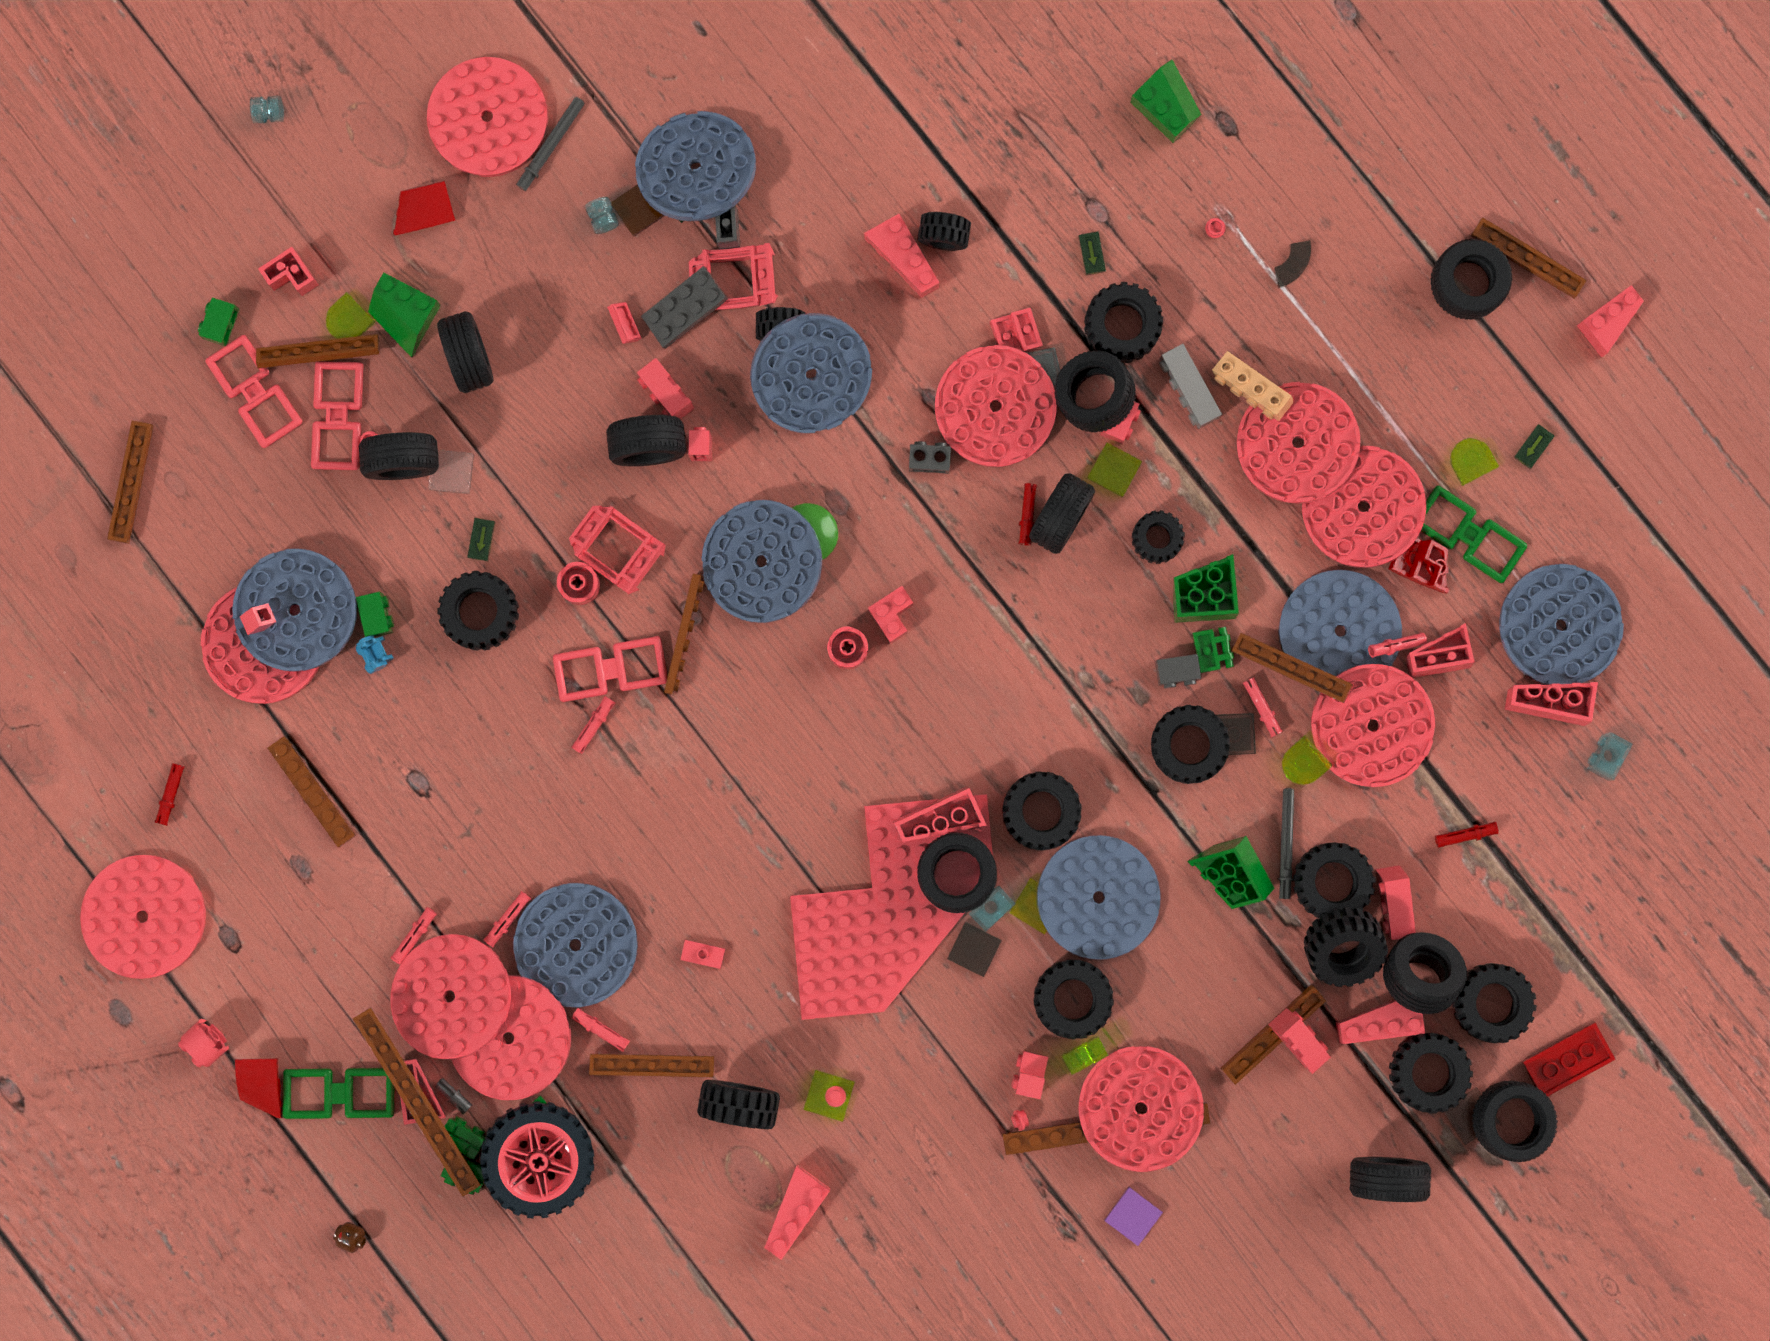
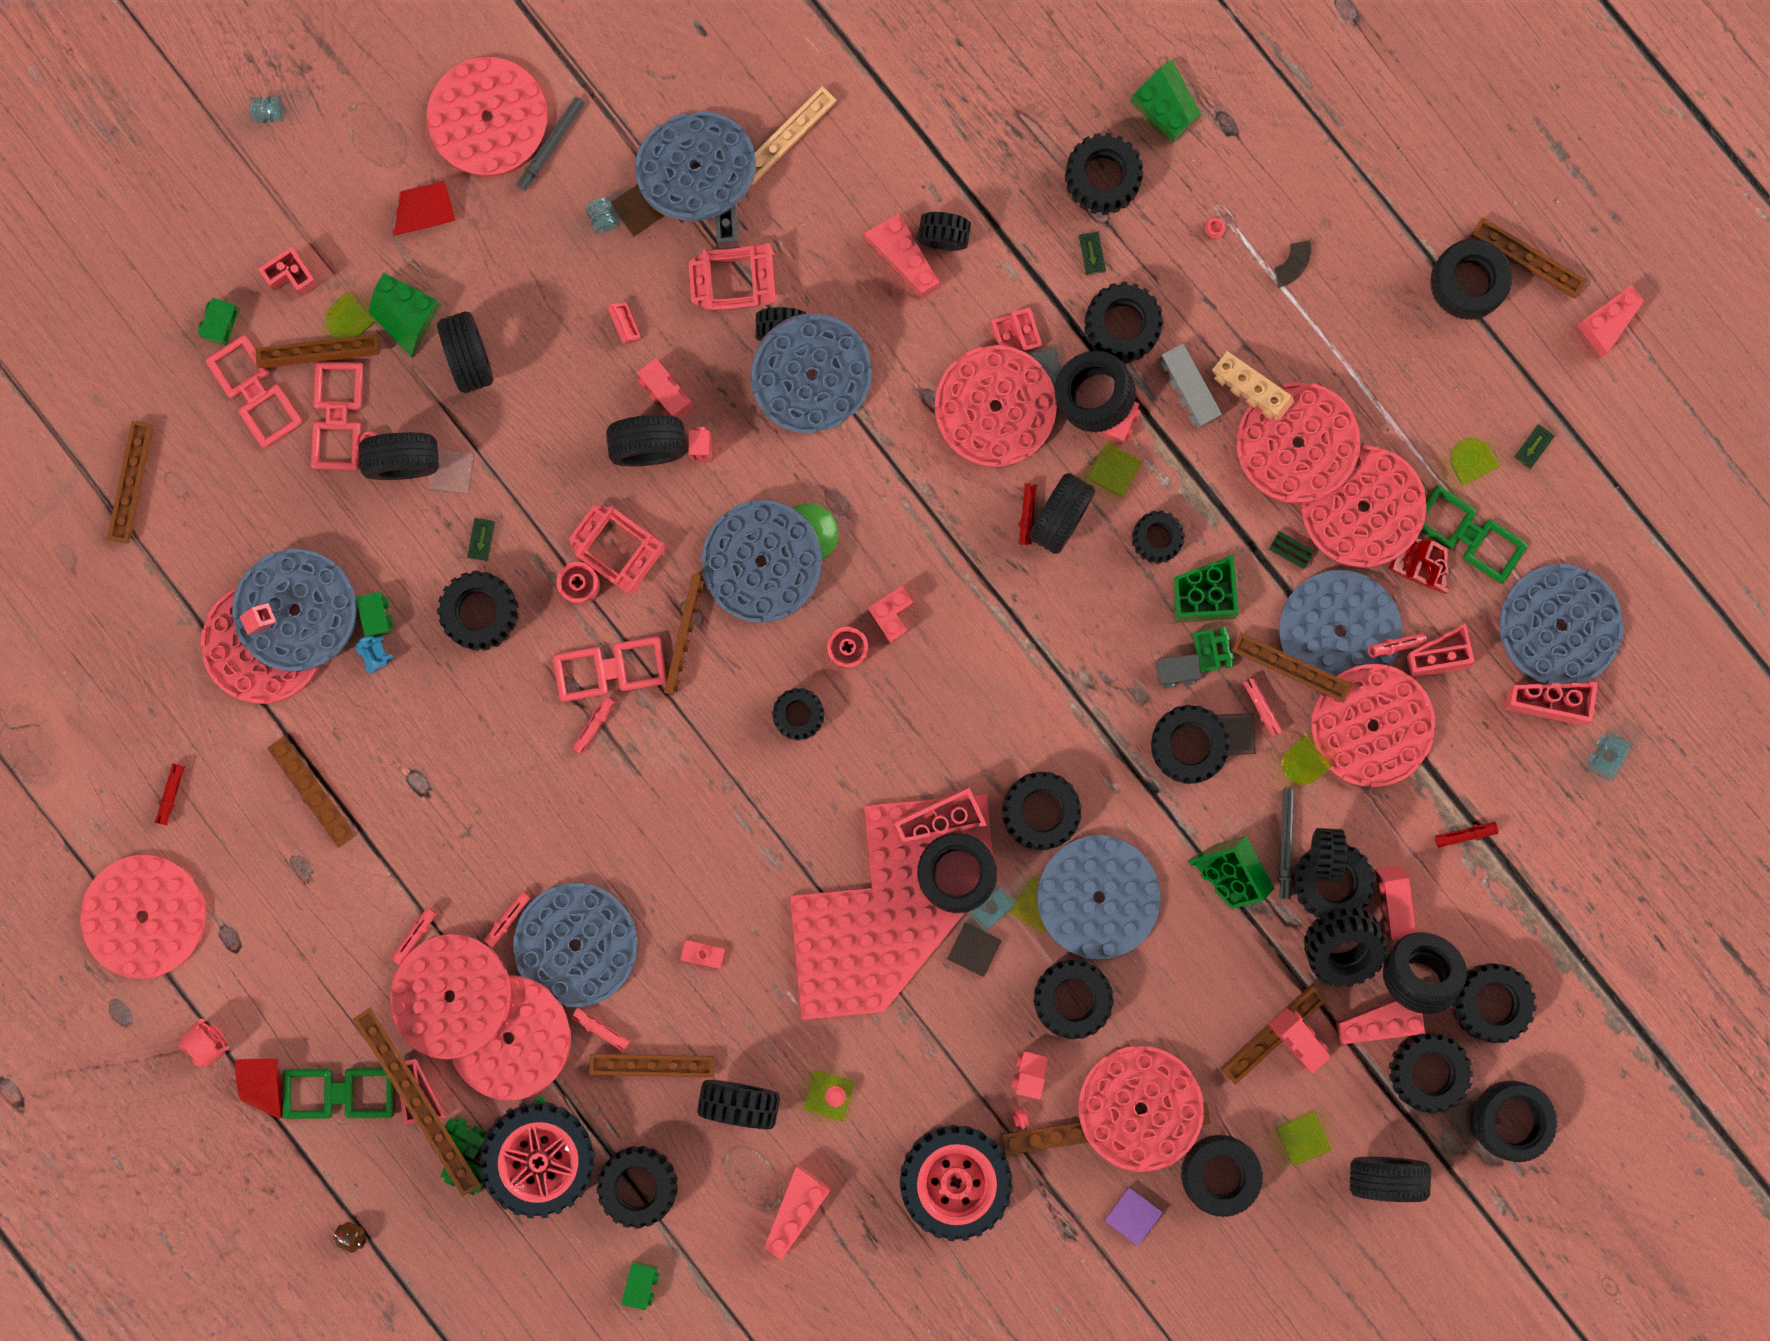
dark grey axle [435,1079,472,1114] -> none
dark grey plate [641,266,728,349] -> none
dark grey brick [909,441,951,474] -> none
clear neon green brick [1061,1036,1109,1075] -> none
red plate [1521,1022,1616,1096] -> none
none -> black tyre [597,1146,678,1229]
none -> green brick [621,1260,660,1310]
none -> light nougat plate [751,86,837,186]
none -> black tyre [772,688,824,740]
none -> wheel [900,1125,1013,1241]
none -> black tyre [1065,133,1143,215]
none -> black tyre [1181,1135,1263,1217]
none -> dark green tile [1268,531,1315,570]
none -> clear neon green tile [1276,1111,1331,1166]
none -> black tyre [1310,828,1347,882]

